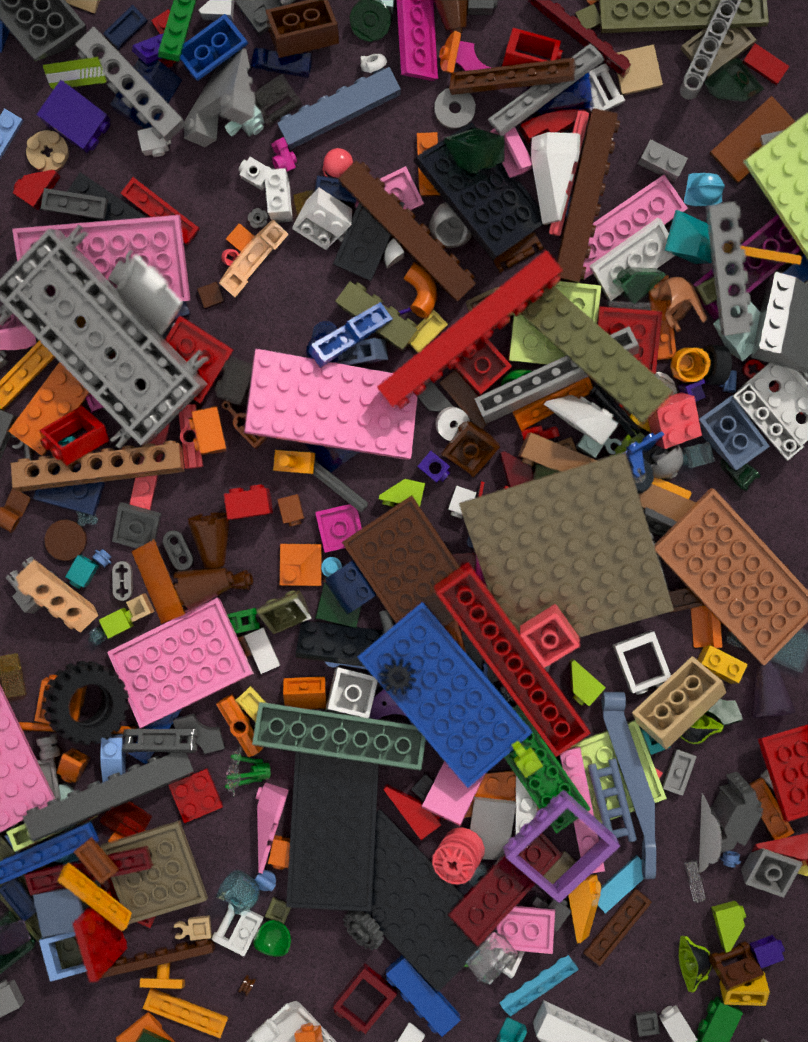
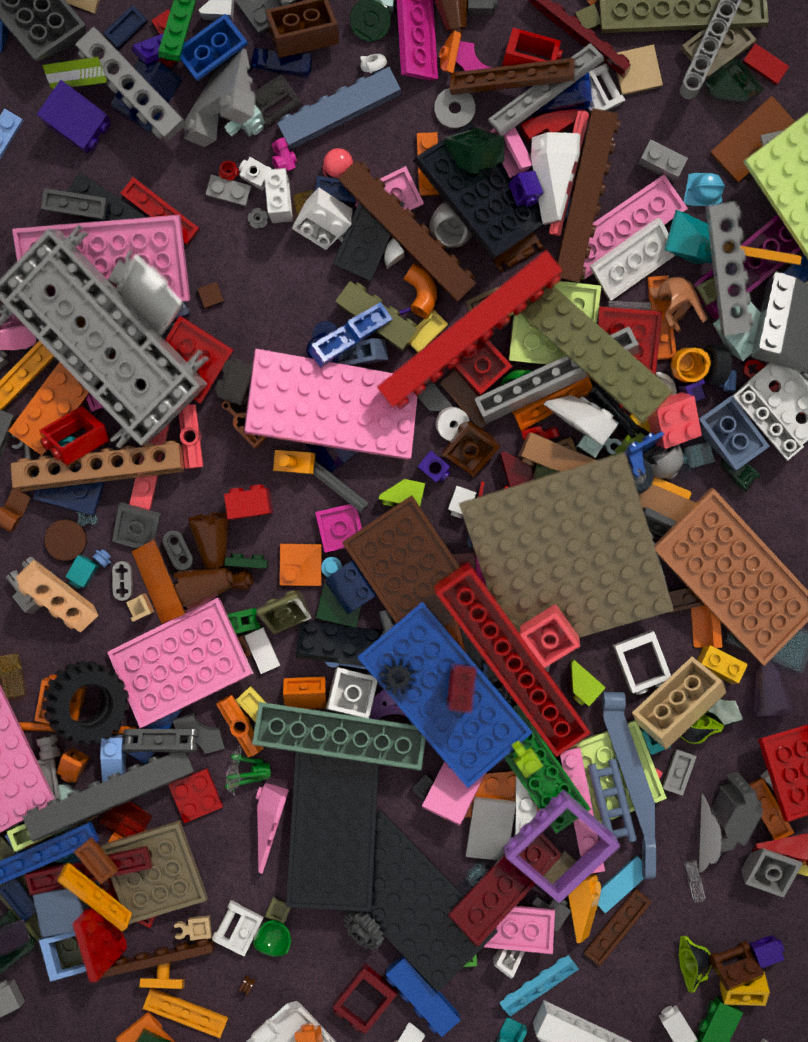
red slope [13,169,61,210] -> none
tan plate [26,130,69,172] -> none
clear light blue plate [88,627,107,646] -> none
lime brick [99,608,134,639] -> none
white brick [137,127,172,157] -> none
orange slope [189,407,226,455] -> none
clear light blue piece [216,869,260,915] -> none
light nougat slope [219,220,288,297] -> none
coral hinge [221,249,239,266] -> none
orange tile [226,223,255,252] -> none
medium blue plate [254,870,276,892] -> none
orange brick [268,835,290,870] -> none
dark orange brick [277,494,305,527] -> none
red slope [383,784,442,840] -> none
coral wheel [432,827,485,885] -> none
clear brick [466,932,518,985] -> none
clear green slope [612,267,666,304] -> none
dark grey plate [635,1010,660,1037] -> none
lime slope [711,901,746,953] -> none
medium blue plate [720,851,741,867] -> none
none -> light grey plate [205,175,252,207]
none -> red plate [219,161,239,181]
none -> dark green plate [225,553,269,568]
none -> dark red window [446,663,477,712]
none -> dark purple brick [508,171,544,206]

